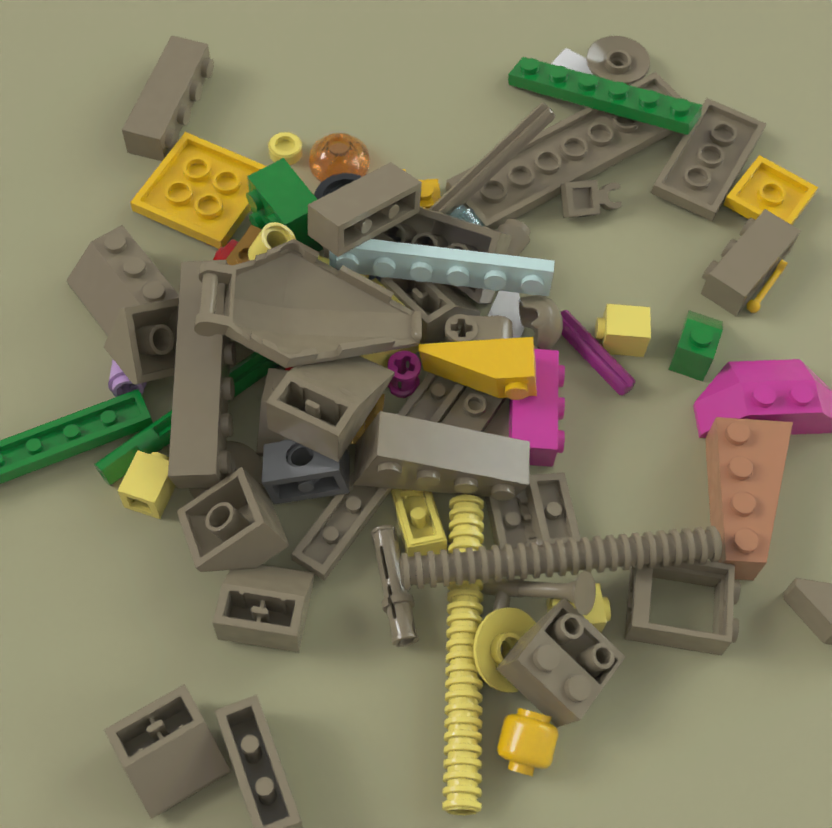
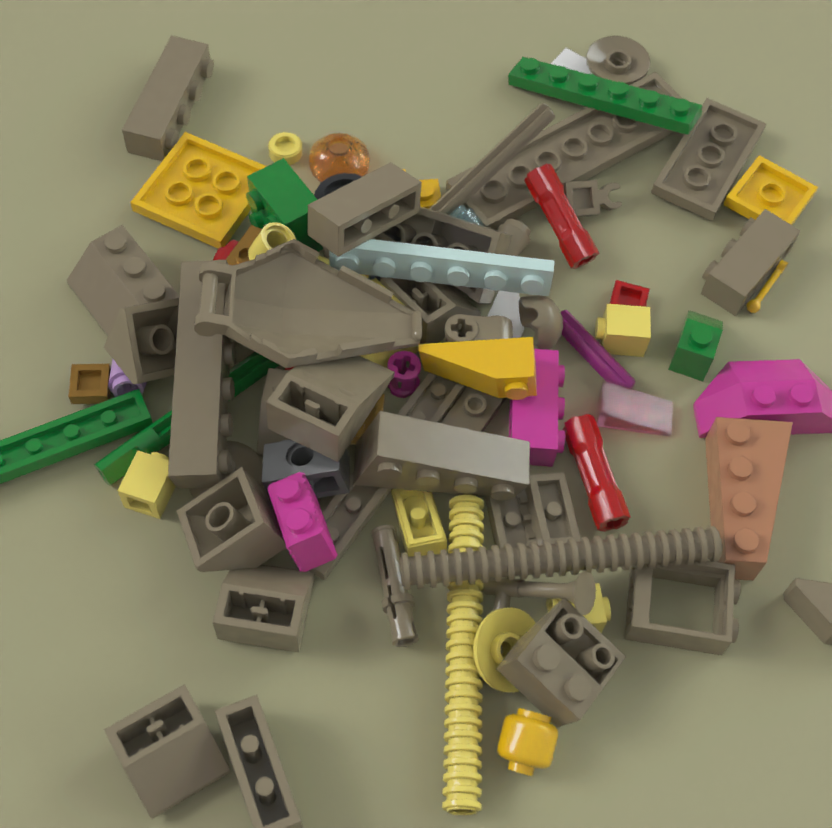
none -> pearl gold plate [68,363,111,404]
none -> dark pink brick [267,472,338,572]
none -> red axle [524,163,600,269]
none -> red axle [562,414,631,532]
none -> clear pink slope [596,382,673,436]
none -> red tile [609,280,650,307]

